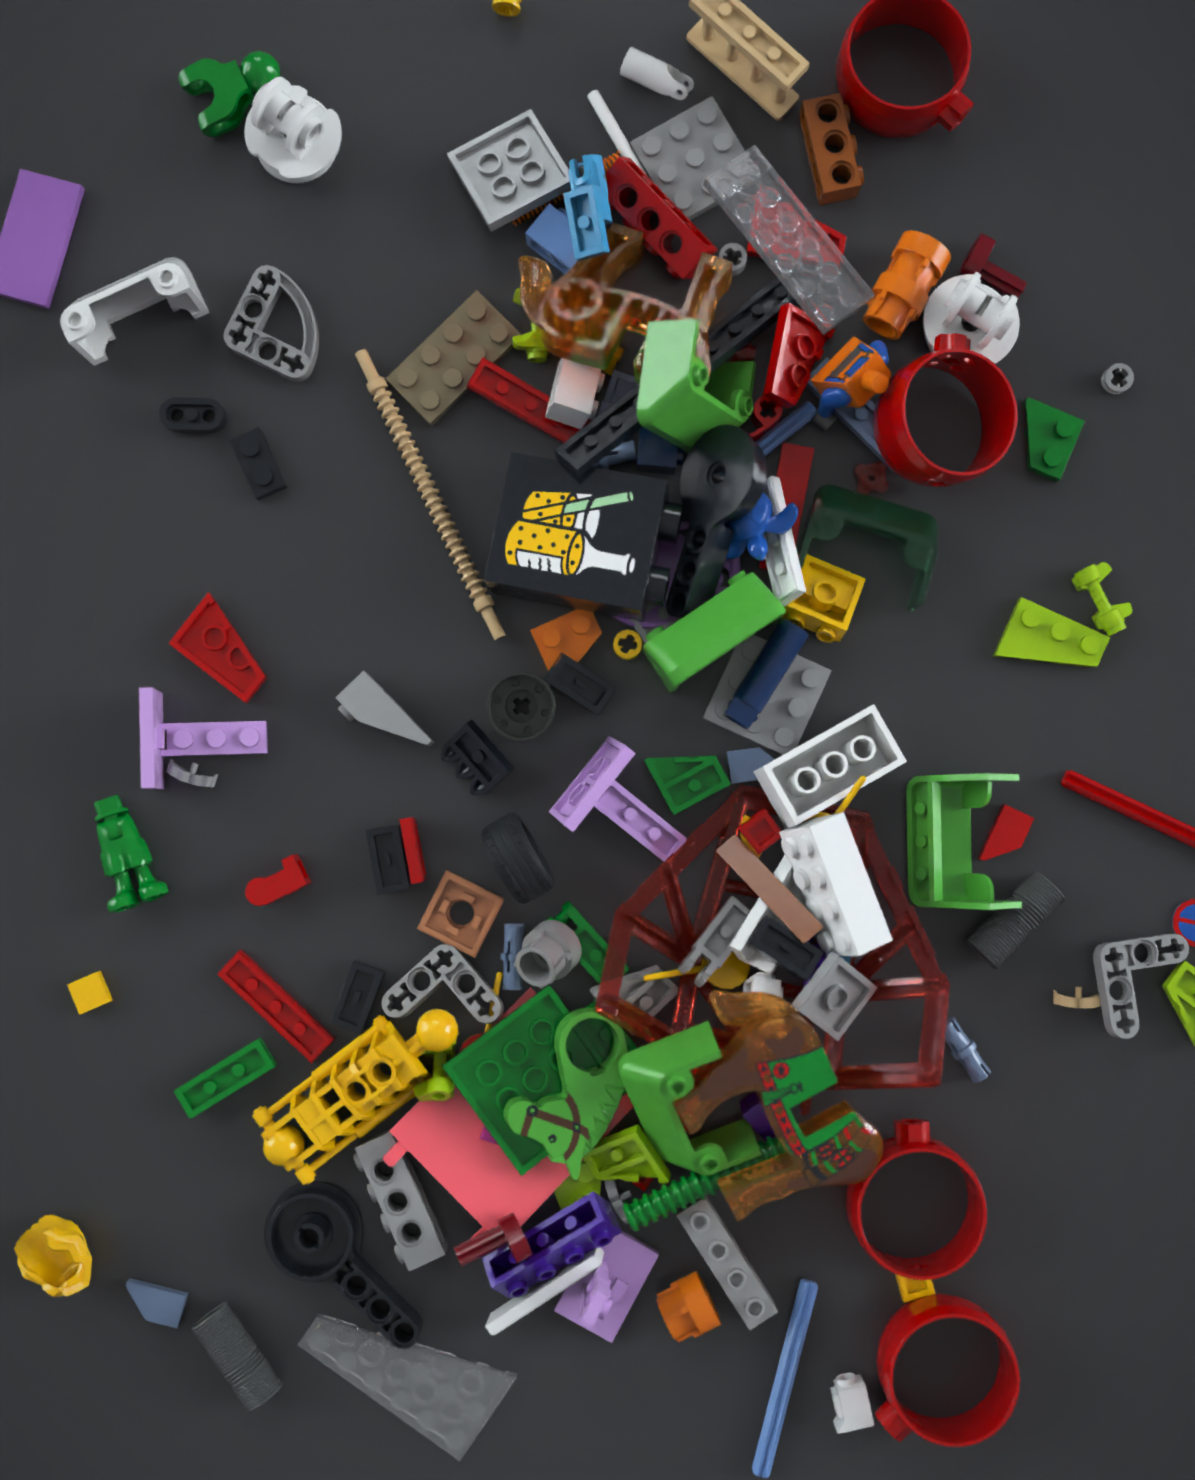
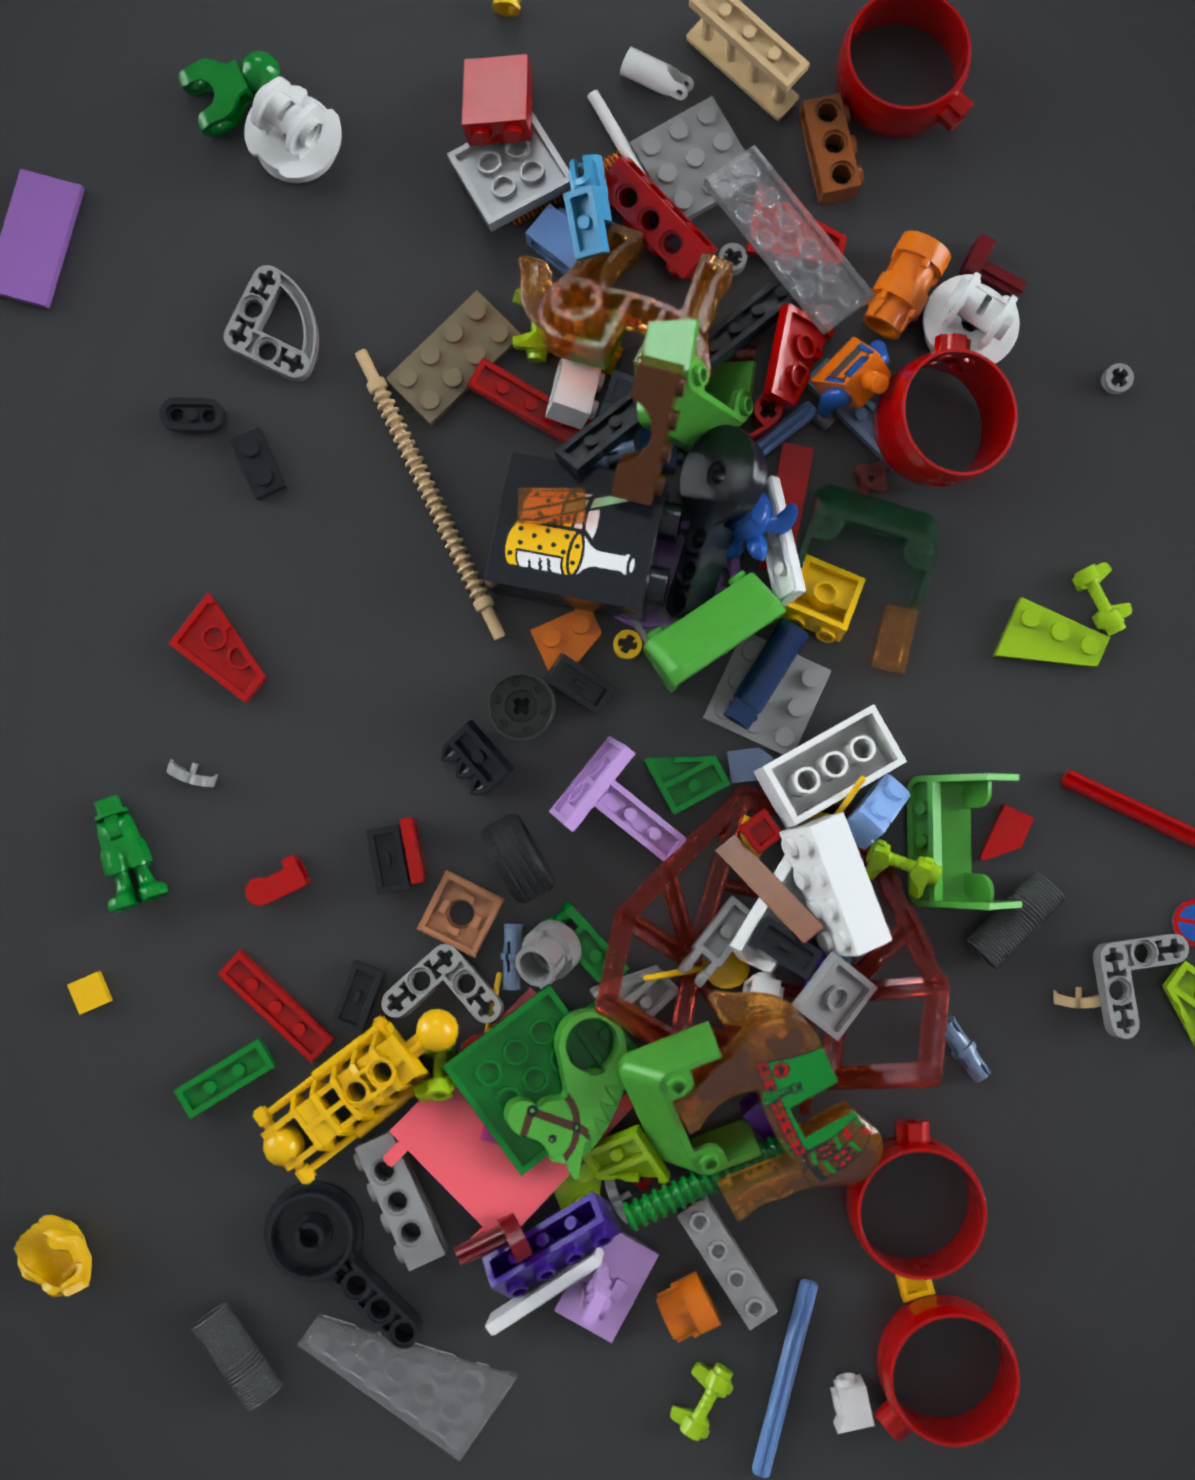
white windscreen [60,257,210,366] -> none
sand blue tile [126,1278,189,1329] -> none
lavender piece [139,687,268,790] -> none
light grey slope [335,670,435,747] -> none
green wing [1022,397,1085,482] -> none
none -> brick [462,54,533,146]
none -> clear orange tile [517,488,586,524]
none -> reddish brown arch [611,355,688,506]
none -> lime piece [670,1362,734,1441]
none -> light blue brick [846,773,911,850]
none -> lime piece [865,839,943,899]
none -> clear orange tile [871,604,919,675]

